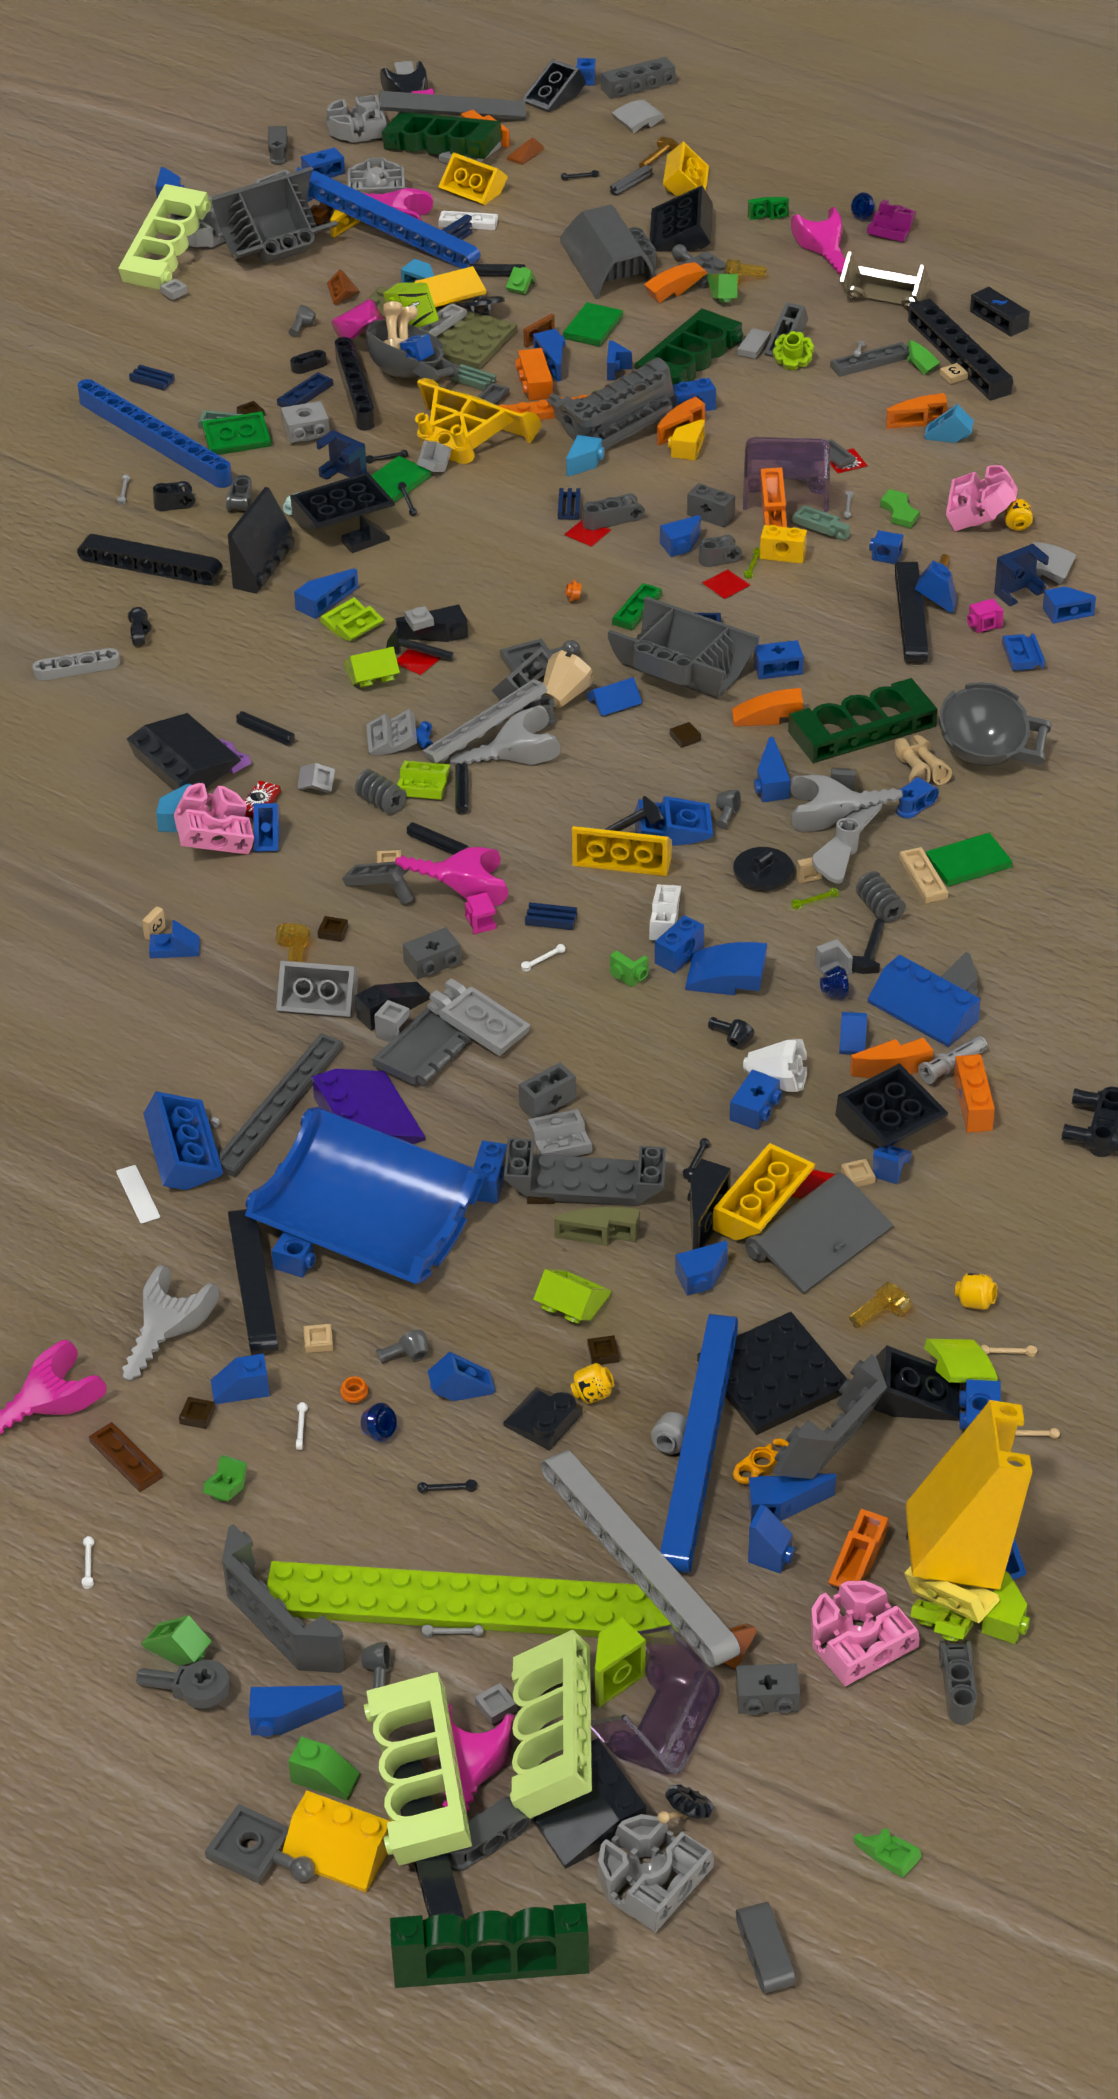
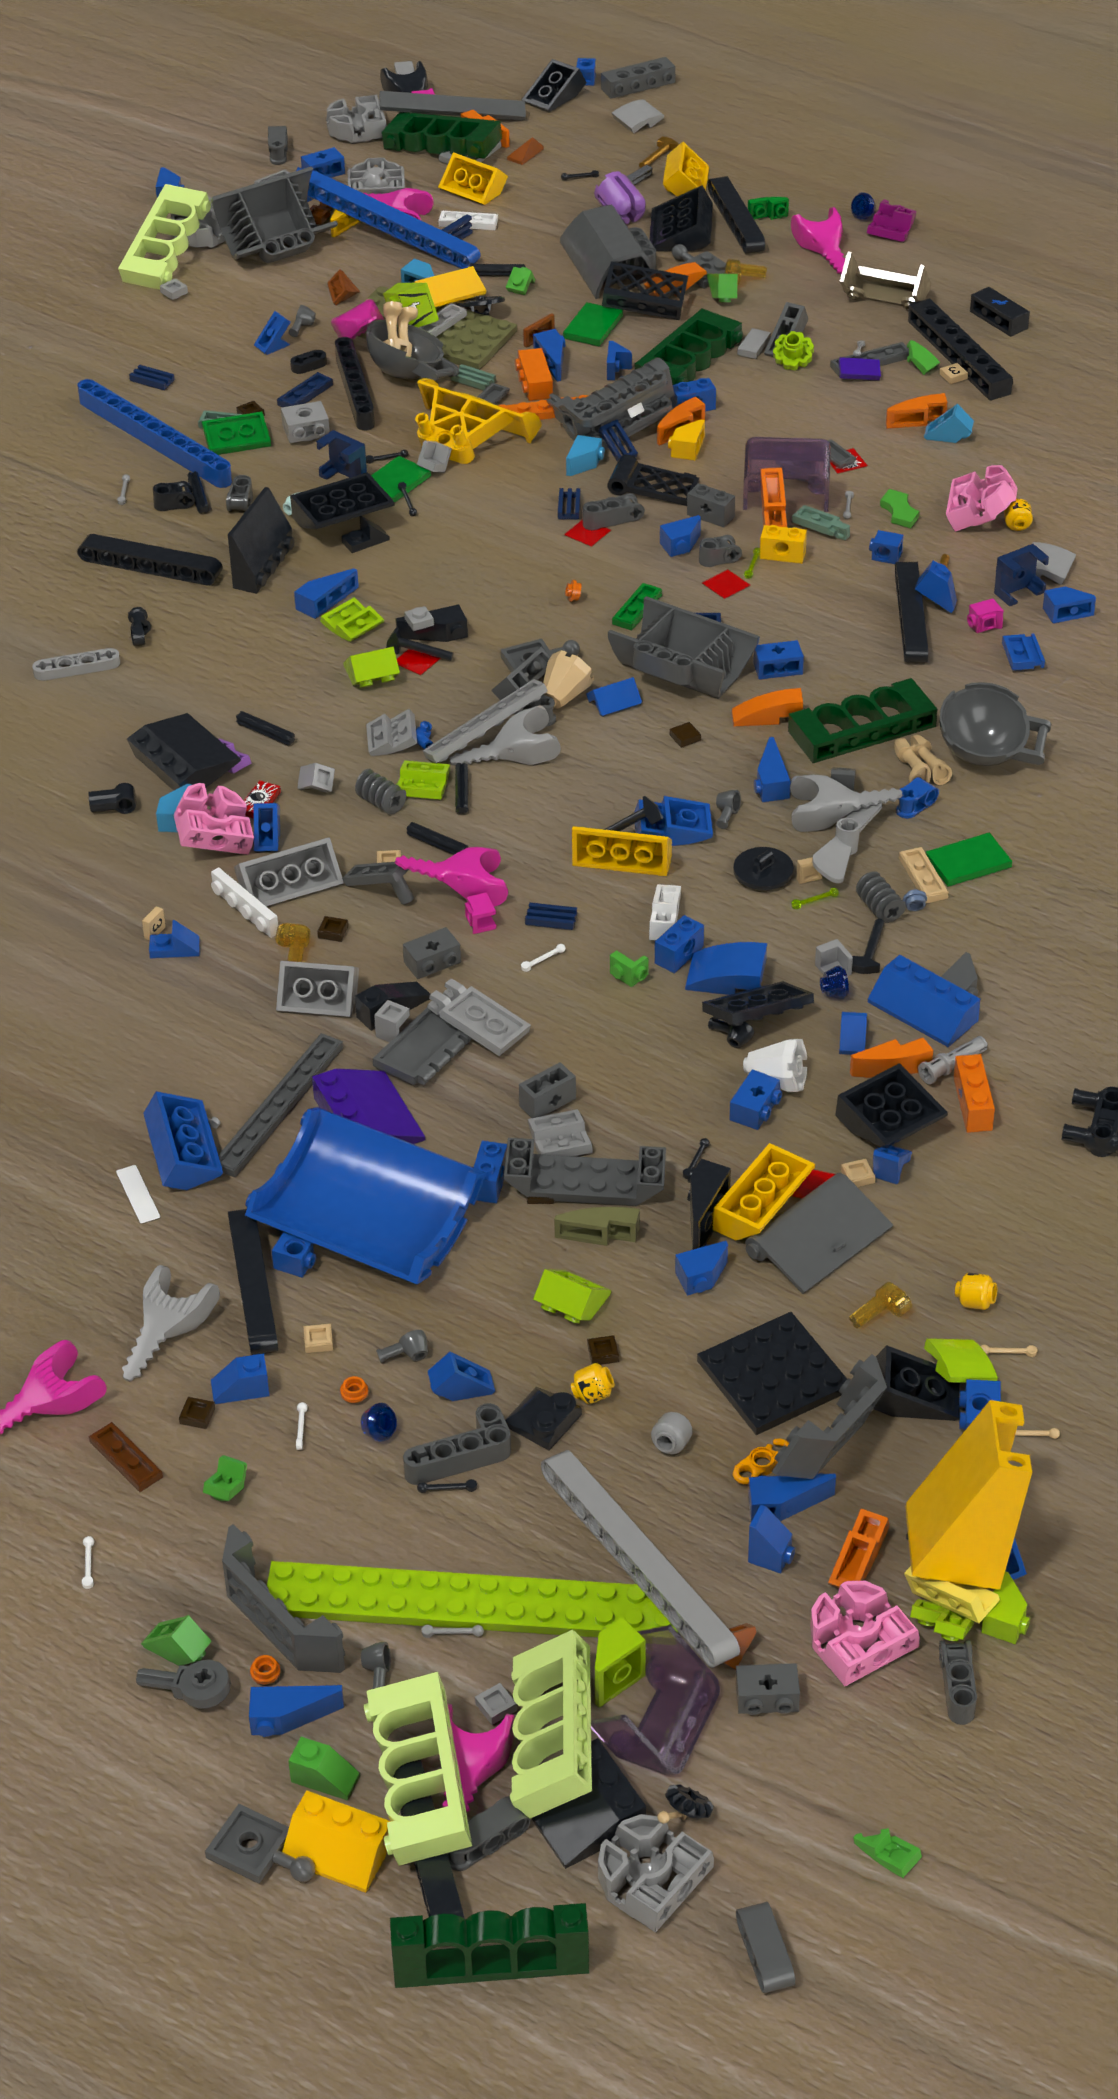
blue brick [400,334,434,361] -> none
blue beam [660,1314,738,1573] -> none
none -> black piece [88,783,136,814]
none -> black axle [187,471,209,514]
none -> white plate [211,867,279,938]
none -> light grey slope [234,837,344,906]
none -> orange plate [250,1655,280,1685]
none -> blue slope [254,311,291,355]
none -> dark grey beam [403,1403,511,1485]
none -> medium lavender cylinder [594,171,646,225]
none -> dark blue tile [599,420,638,462]
none -> black fence [602,261,688,320]
none -> black piece [607,454,700,506]
none -> white sticker [627,402,644,418]
none -> black plate [702,981,814,1026]
none -> black beam [708,176,765,254]
none -> dark purple tile [838,357,881,380]
none -> sand blue plate [903,889,927,911]

